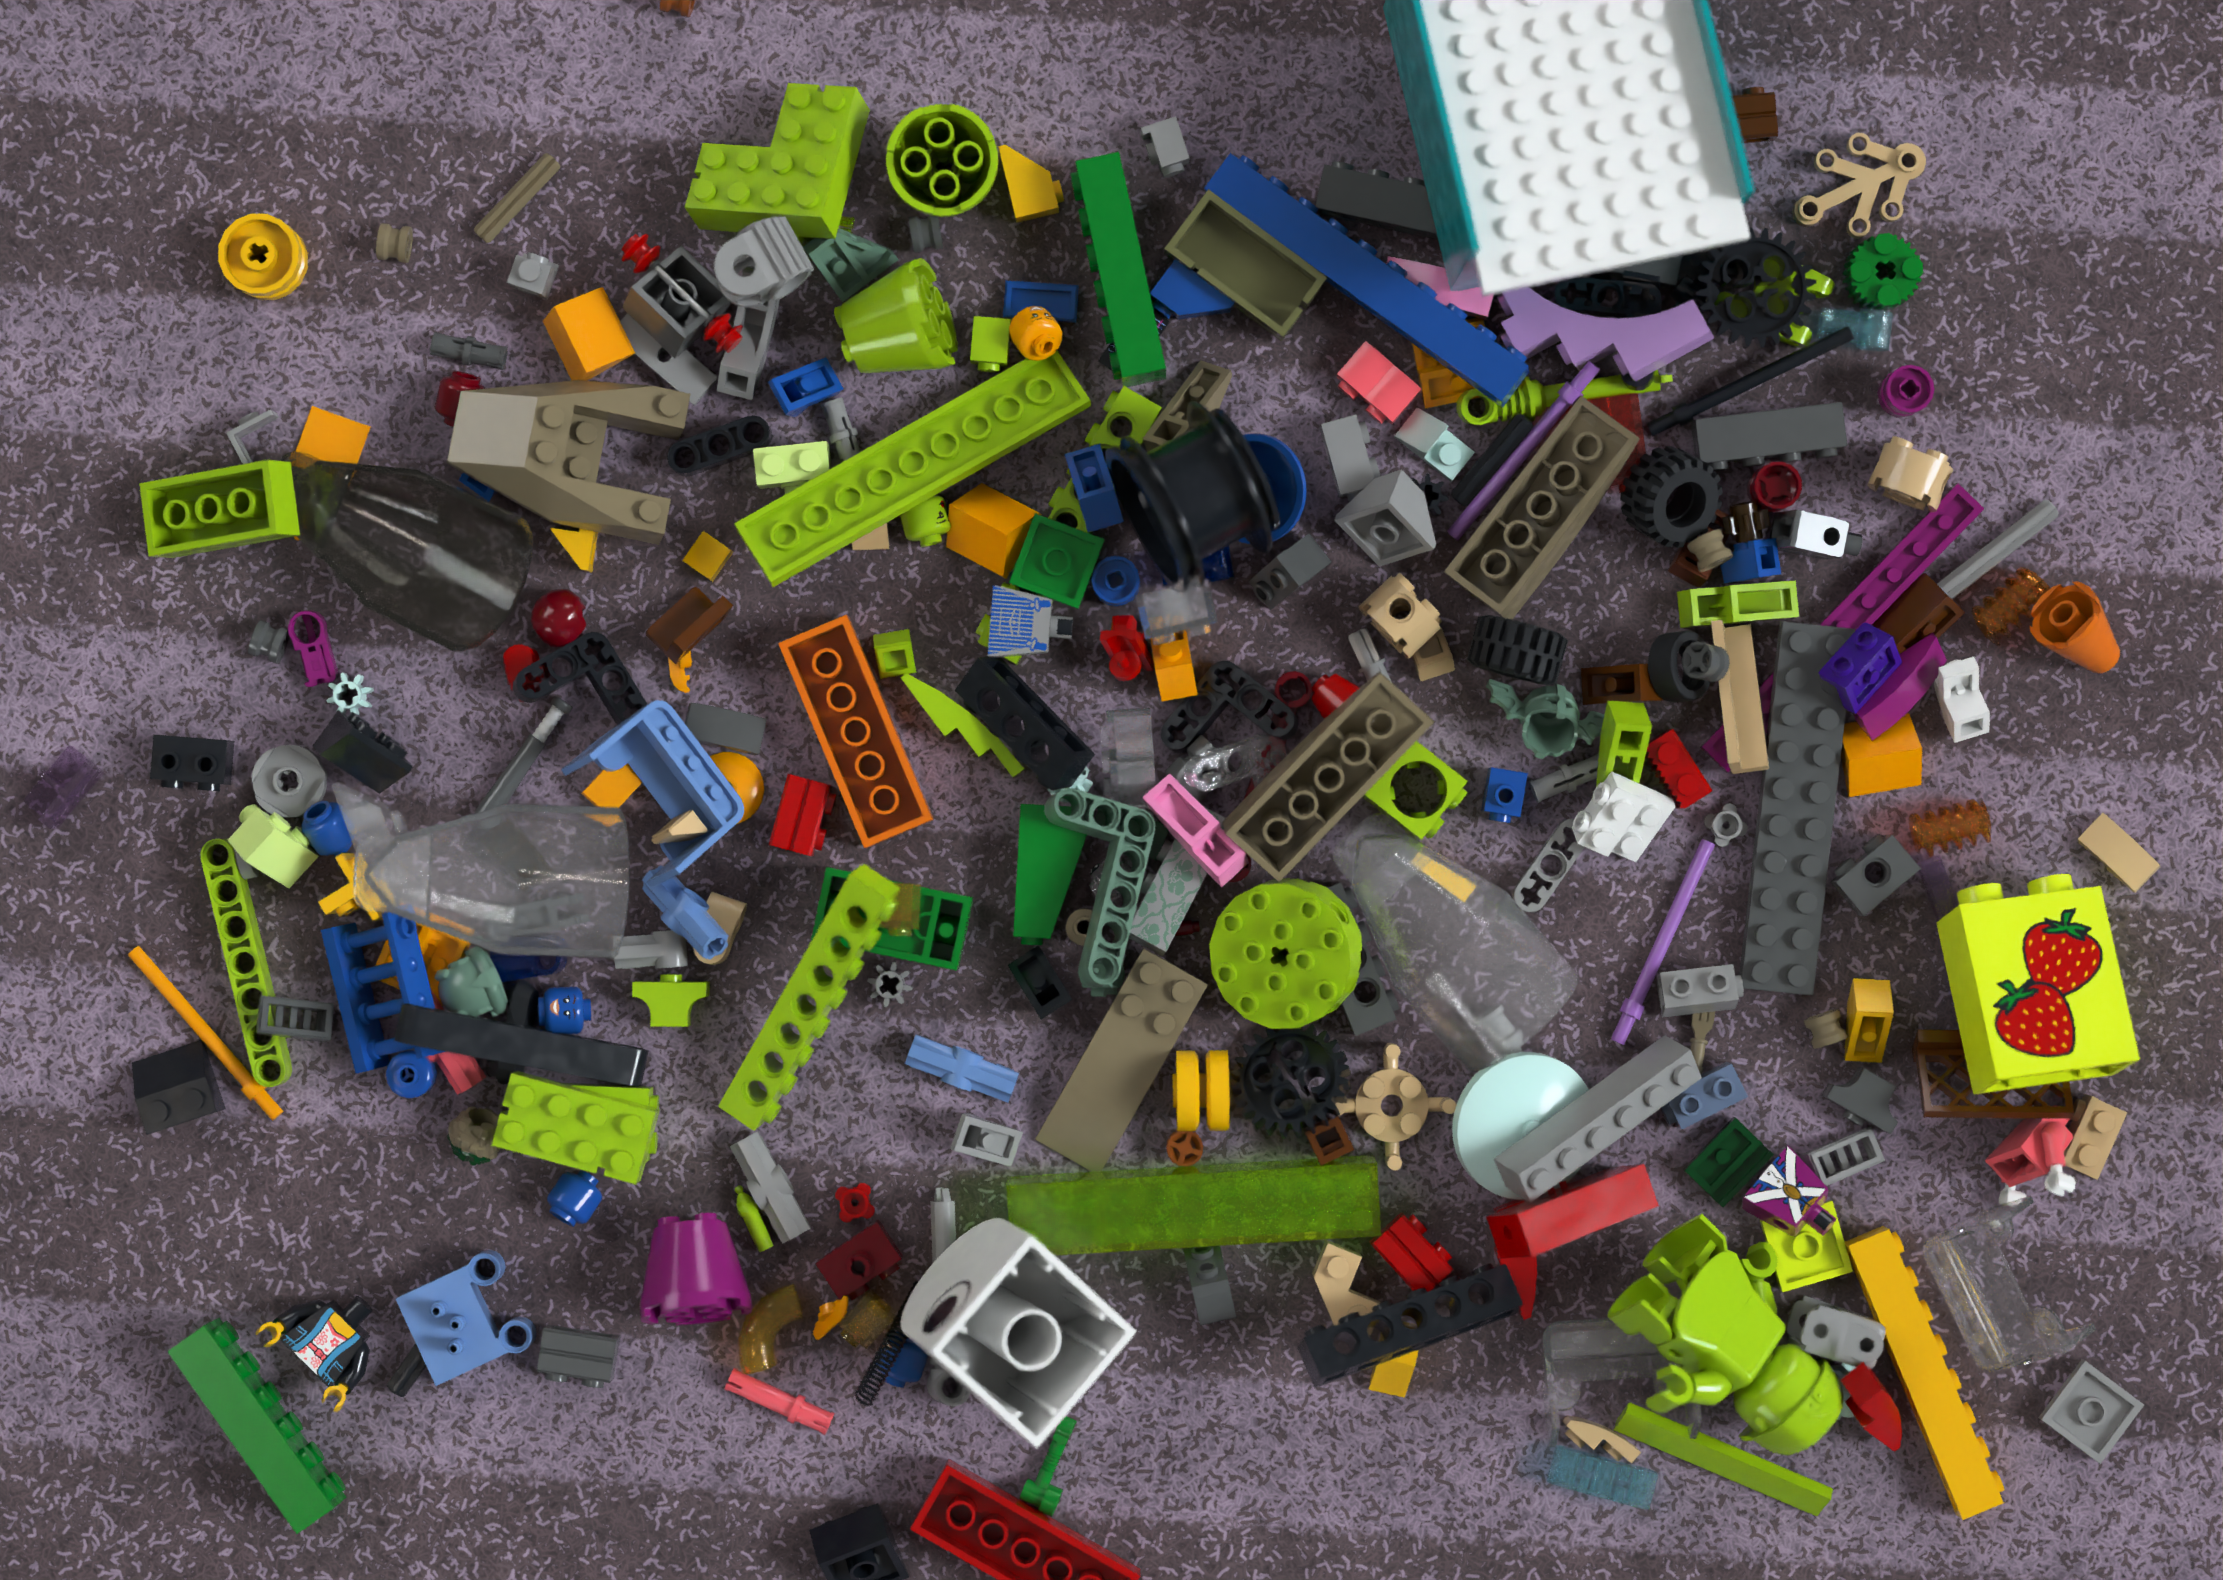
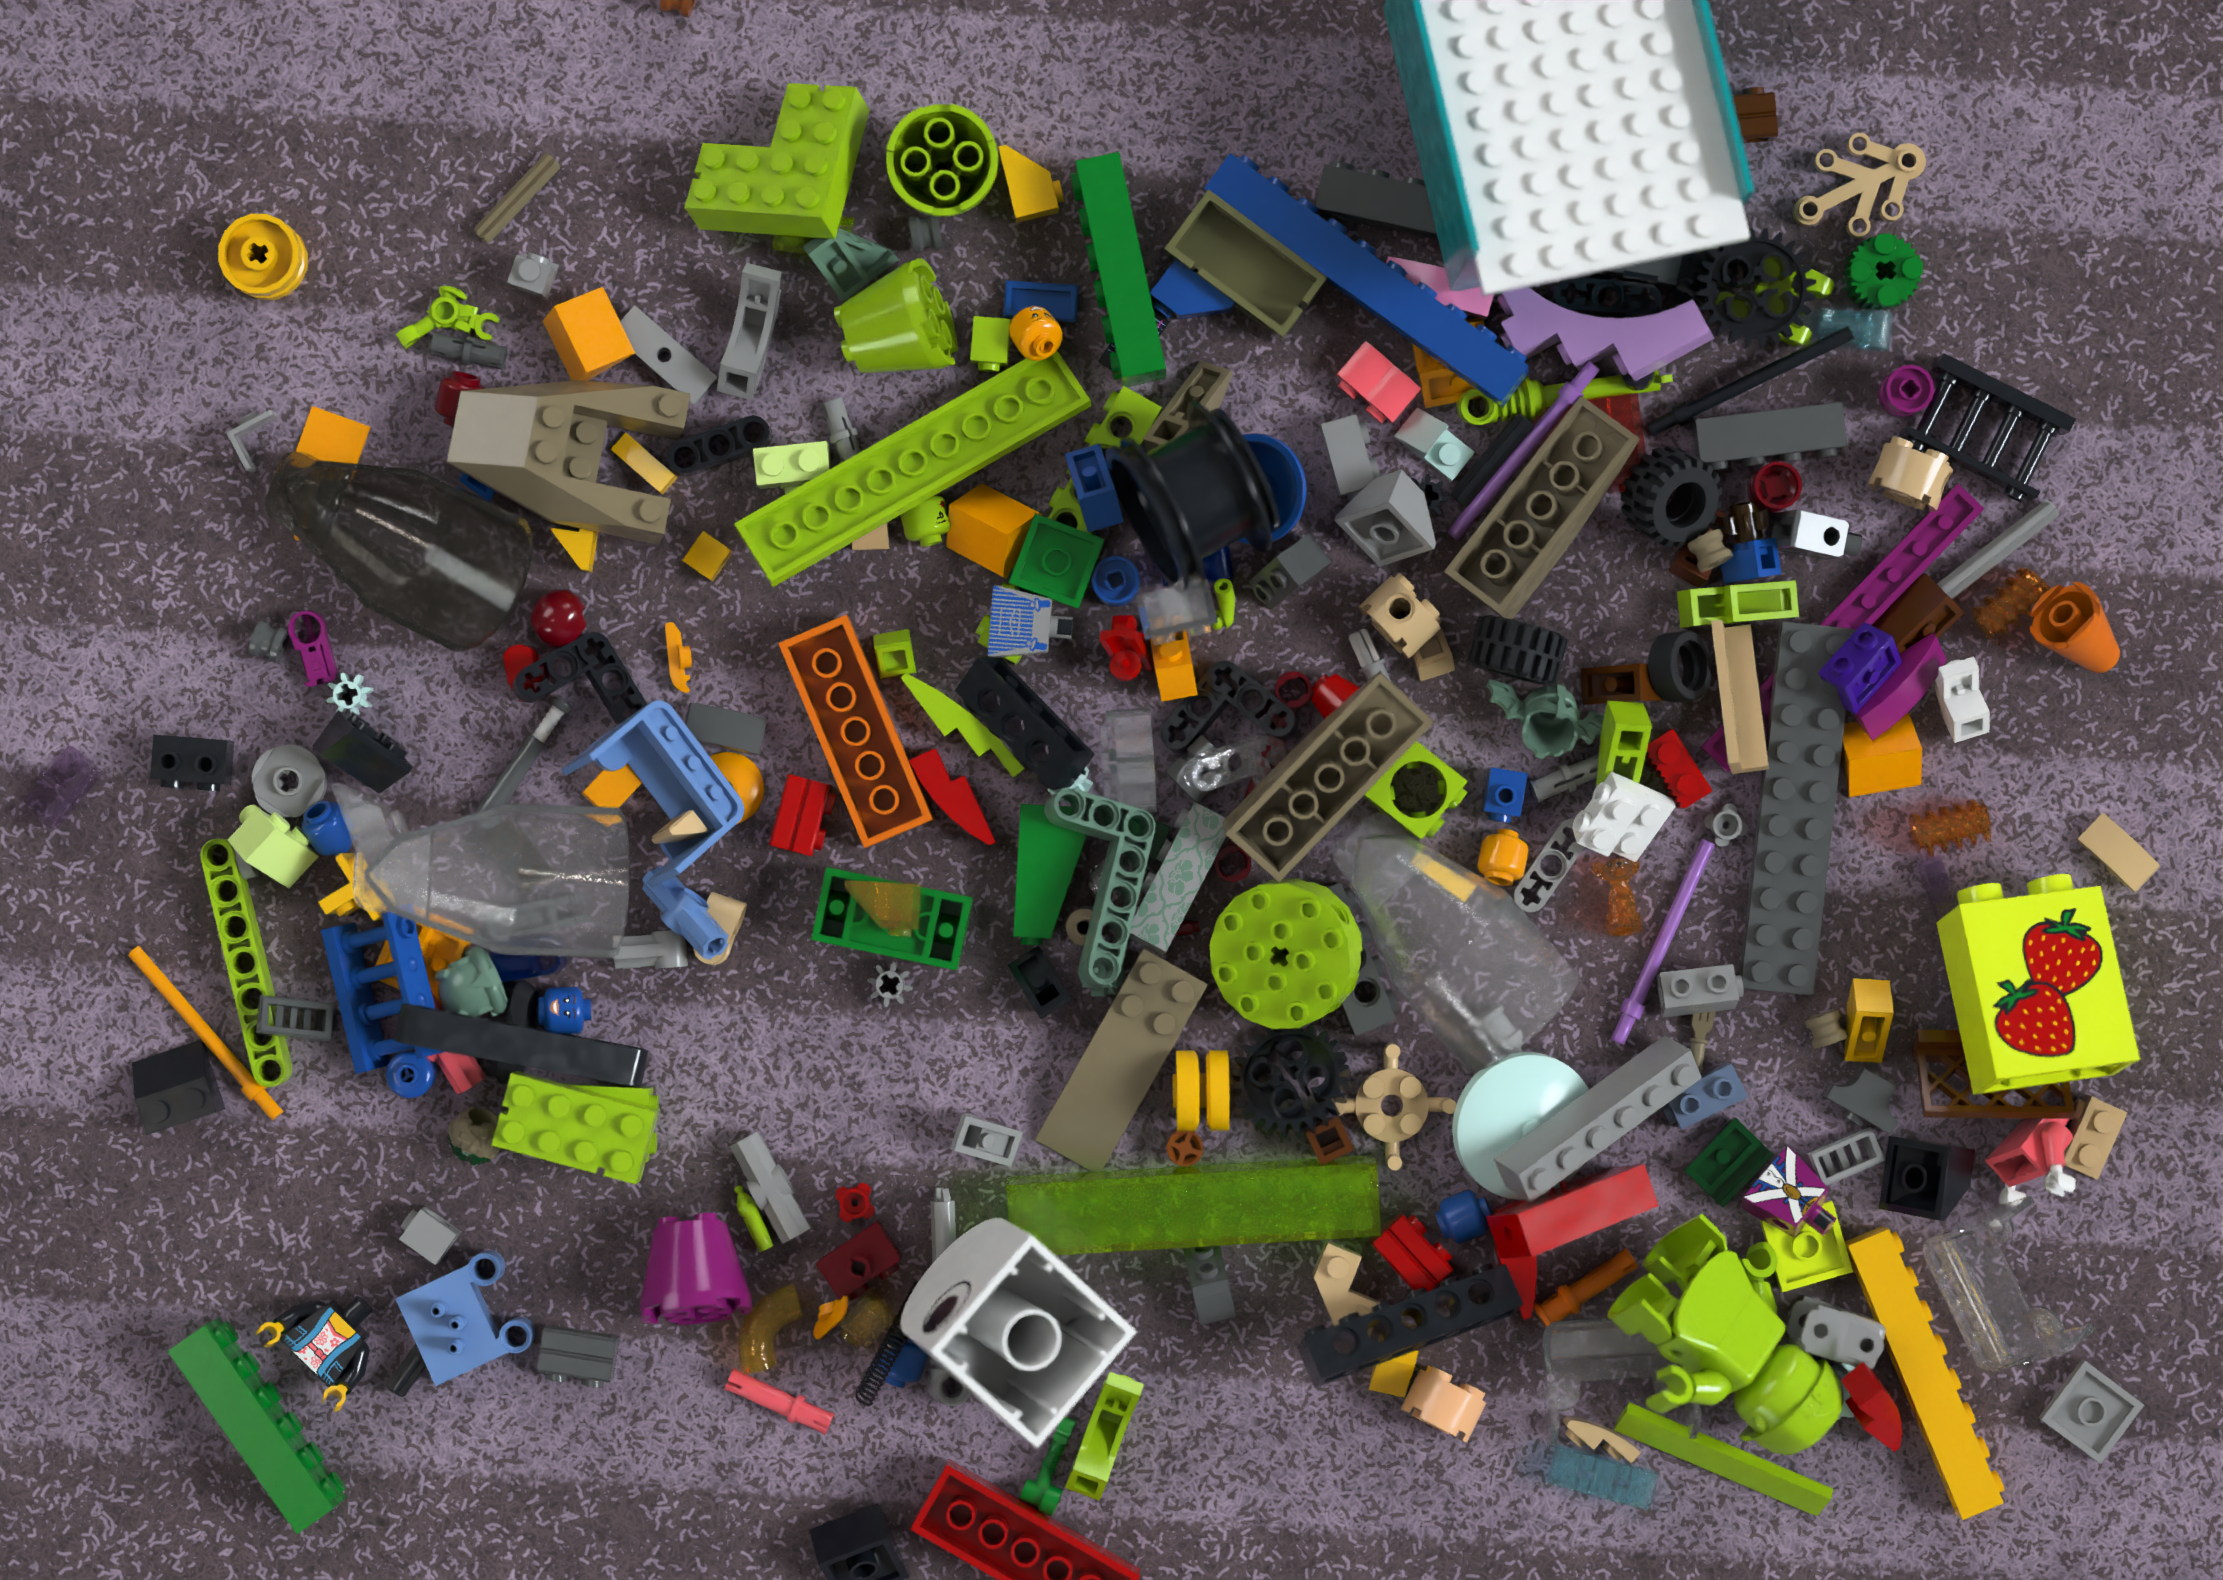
lime brick [139,460,300,558] -> none
dark tan wheel [376,223,413,263] -> none
blue head [547,1170,602,1227] -> none
dark grey brick [621,234,743,358] -> none
lime brick [632,974,710,1027] -> none
reddish brown panel [646,587,733,664] -> none
light grey piece [714,216,814,307] -> none
lime brick [718,863,901,1131] -> none
blue slope [768,357,844,417] -> none
medium blue piece [905,1034,1019,1103] -> none
light grey brick [1141,116,1190,178] -> none
bright pink slope [1142,773,1249,887] -> none
dark grey wheel [1682,641,1730,683] -> none
dark grey brick [1830,834,1921,916] -> none
none -> lime piece [395,286,500,349]
none -> light grey brick [399,1206,462,1265]
none -> yellow piece [611,432,678,495]
none -> red slope [909,748,996,845]
none -> lime arch [1065,1371,1144,1501]
none -> lime arm [1208,578,1235,630]
none -> light nougat brick [1401,1366,1486,1443]
none -> blue head [1435,1189,1492,1244]
none -> light orange head [1477,829,1529,886]
none -> orange pin [1533,1248,1639,1332]
none -> clear orange animal [1592,857,1644,936]
none -> black slope [1879,1136,1975,1221]
none -> black fence [1898,353,2076,503]

